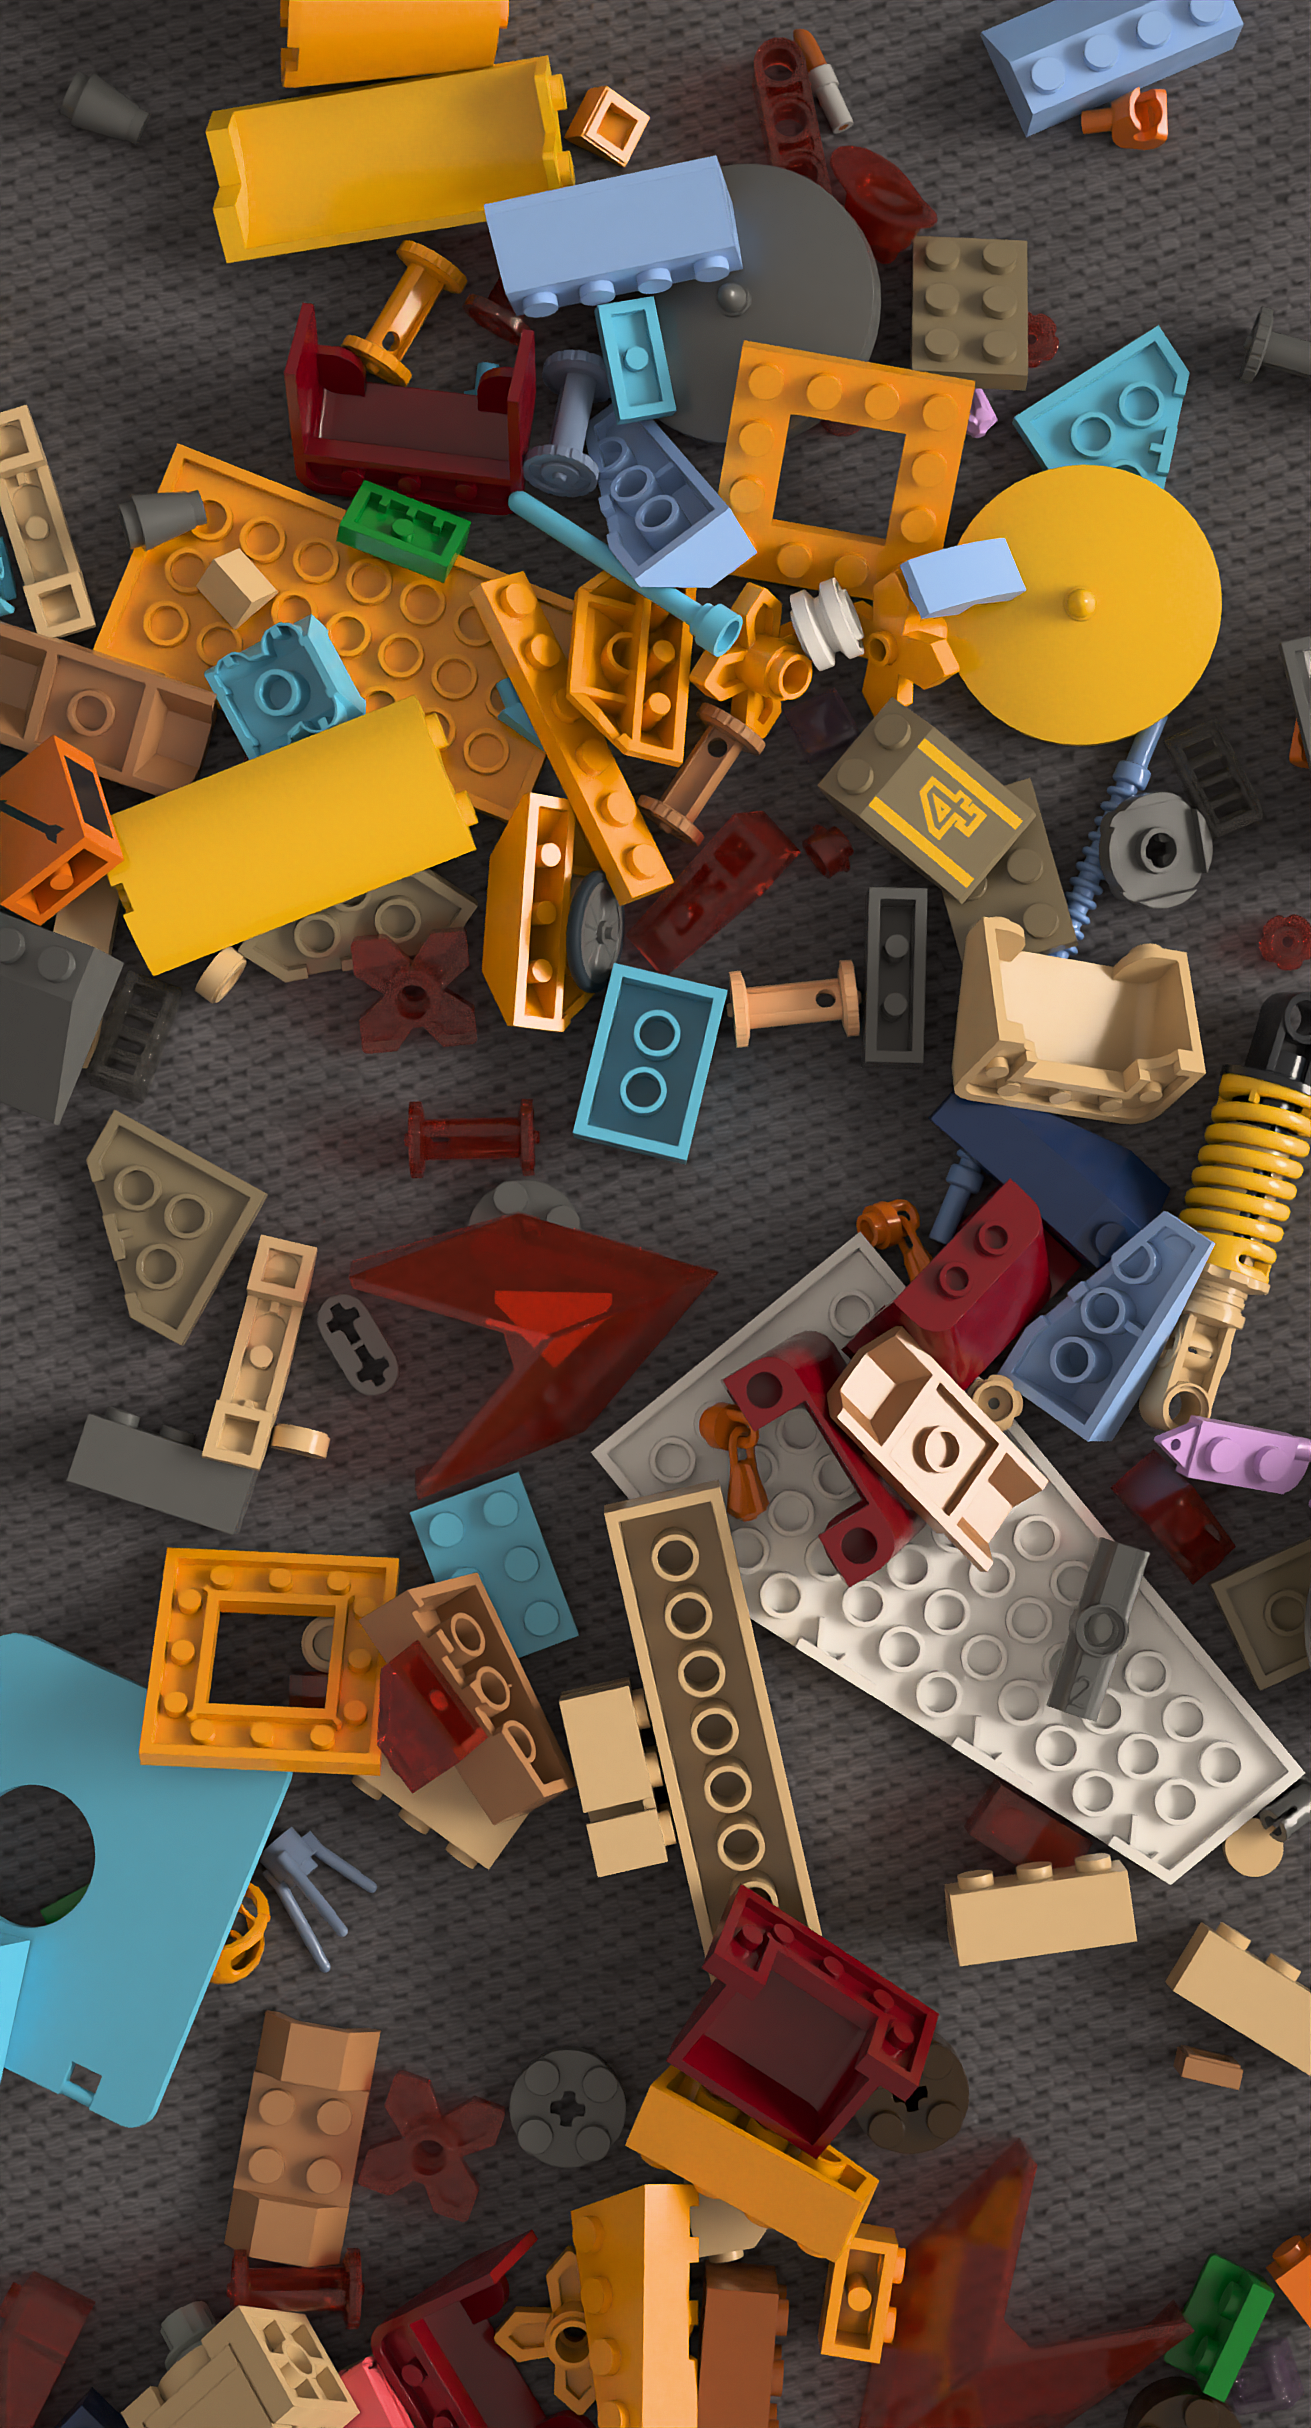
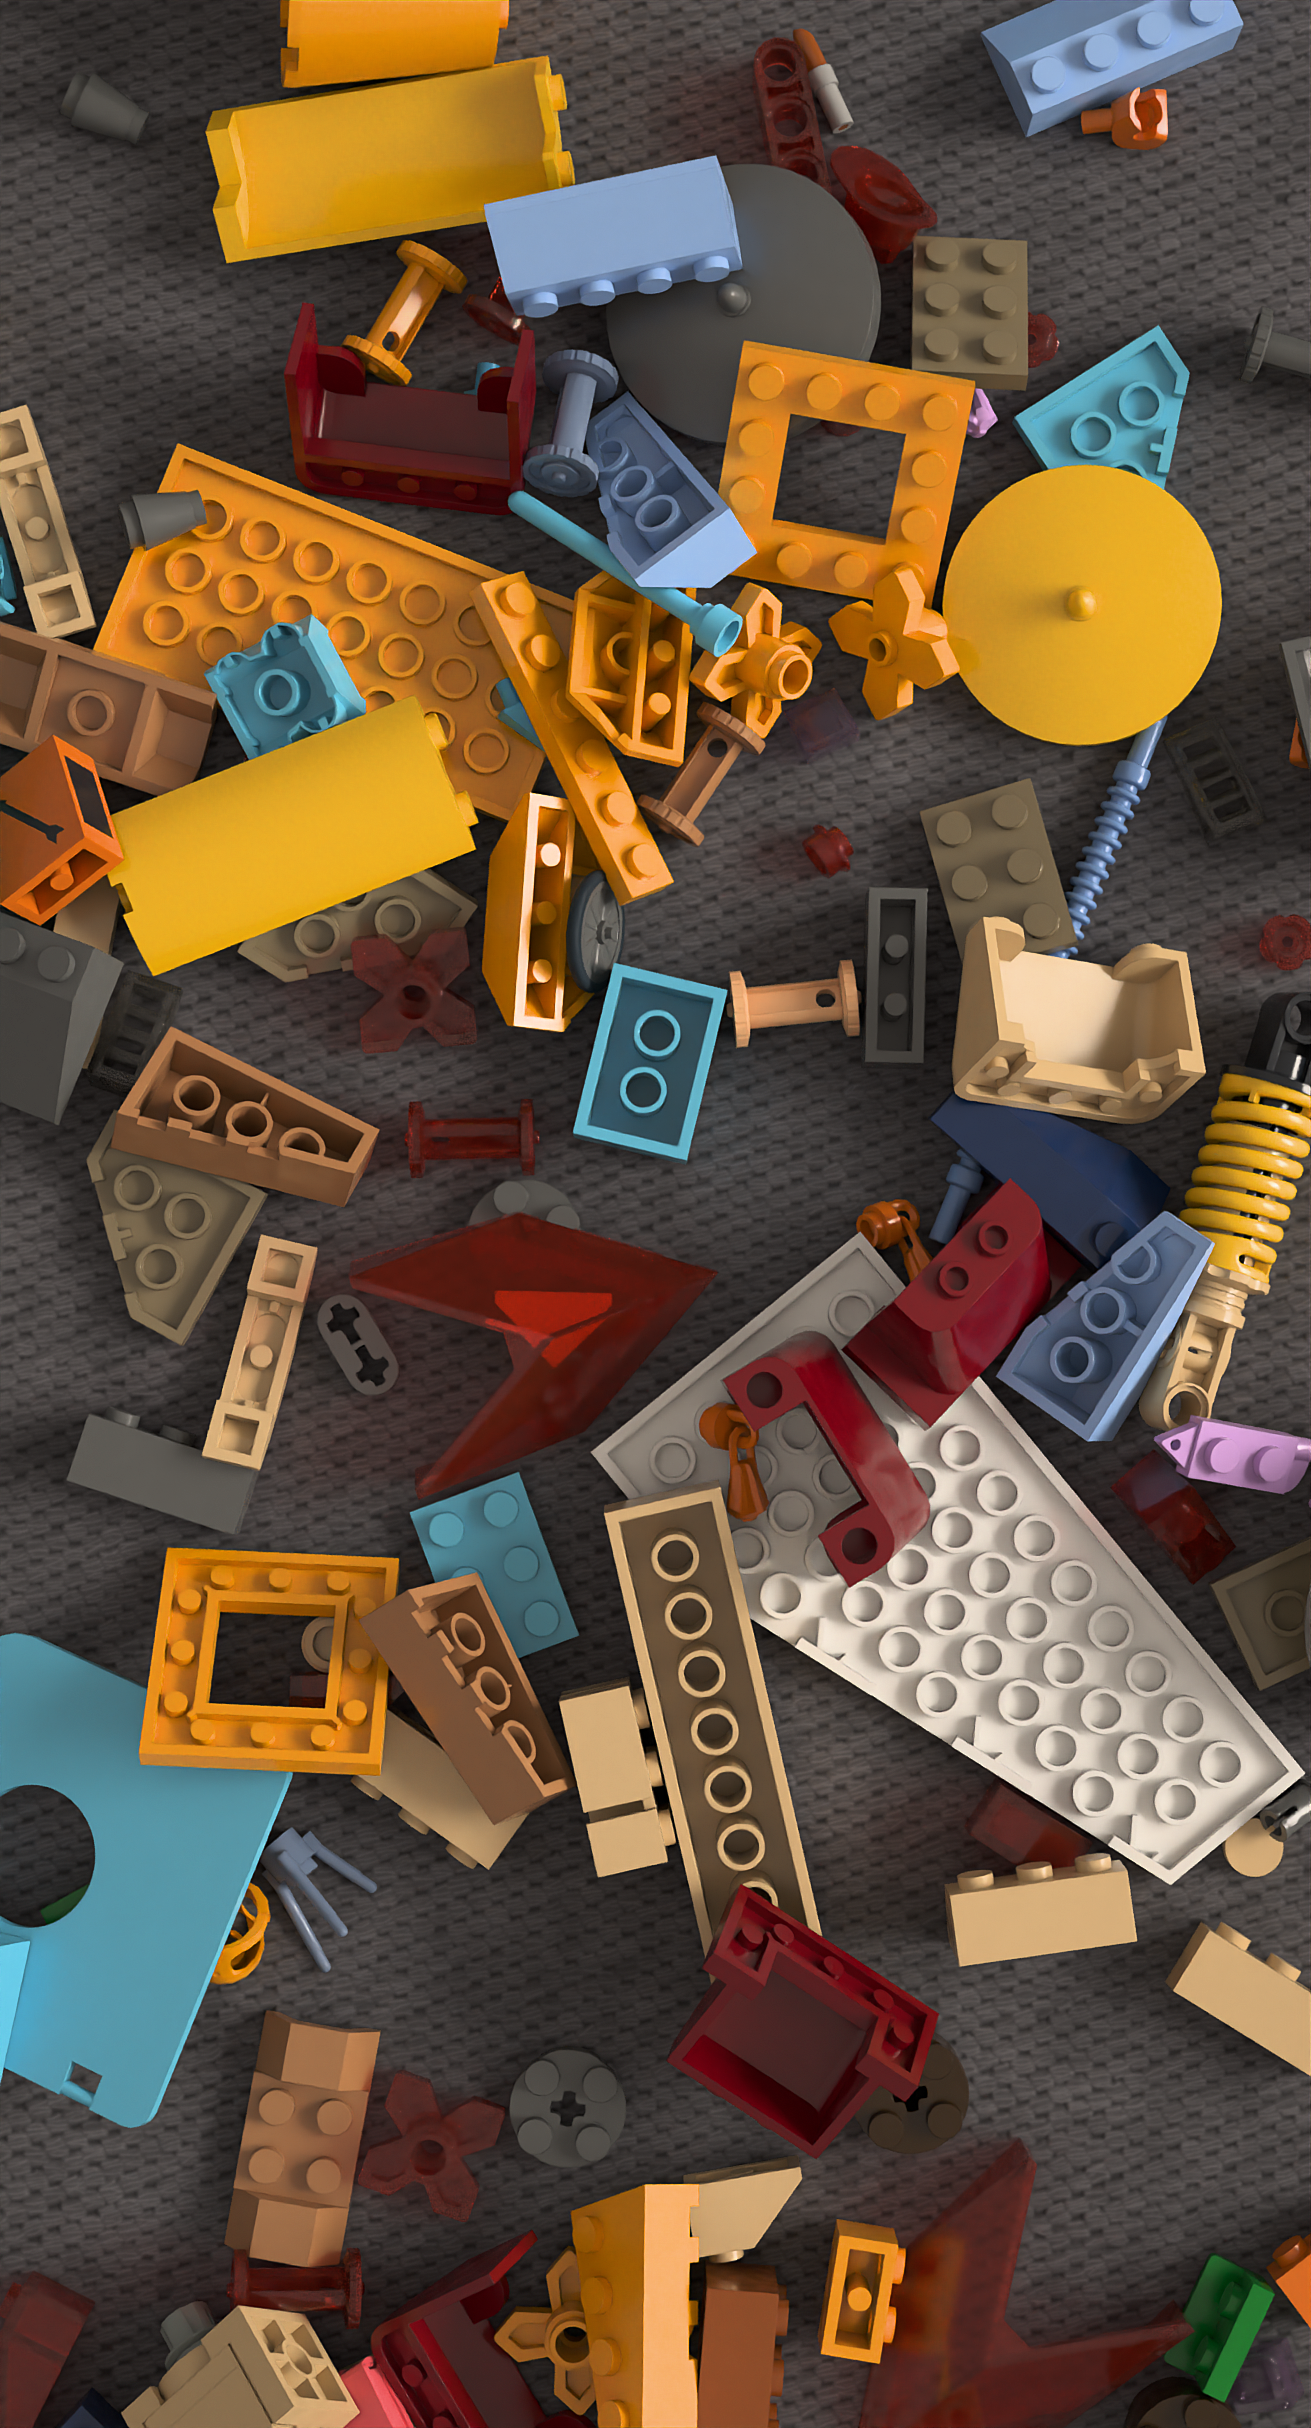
tan tile [195,946,247,1003] -> none
tan slope [196,548,278,630] -> none
tan tile [269,1424,330,1459] -> none
green bracket [336,480,471,583] -> none
clear red slope [377,1640,488,1794] -> none
light orange slope [564,86,650,168] -> none
medium azure plate [594,296,677,425] -> none
clear red slope [625,811,801,976] -> none
light orange wedge [625,2065,880,2263] -> none
white wheel [790,577,864,671] -> none
dark tan slope [817,697,1037,905] -> none
piece [827,1326,1049,1572] -> none
light blue slope [900,538,1026,619] -> none
tan plate [966,1374,1023,1432] -> none
dark grey piece [1046,1537,1150,1722] -> none
dark grey plate [1099,792,1213,908] -> none
medium nougat tile [1173,2044,1243,2090] -> none
none -> medium nougat wedge [110,1026,379,1207]

